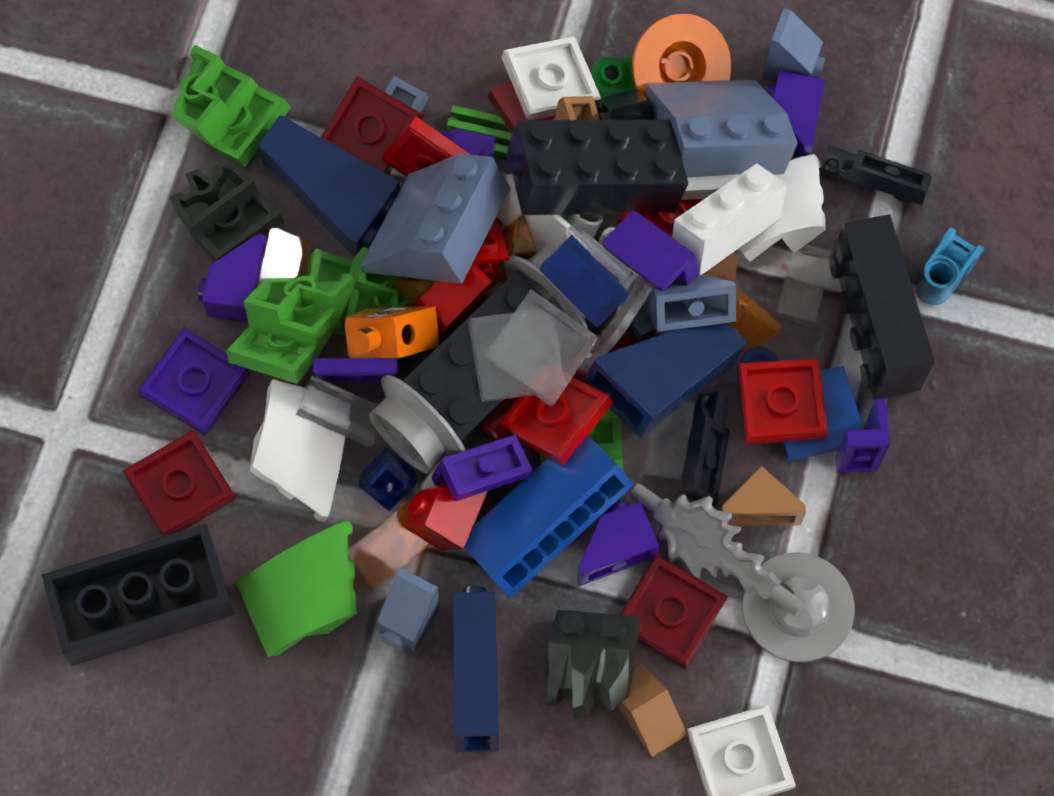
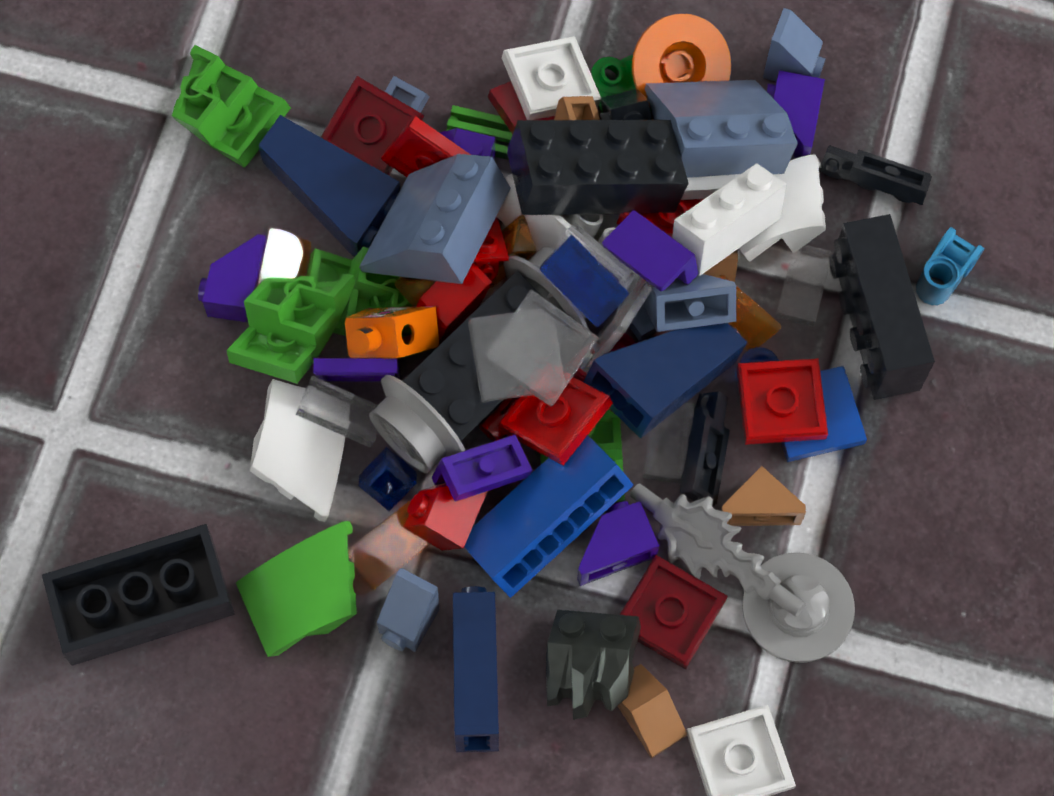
dark red tile [123,429,236,537] -> none
dark purple tile [137,328,252,436] -> none
pearl dark grey plate [169,162,284,261] -> none
dark purple panel [835,398,890,473] -> none

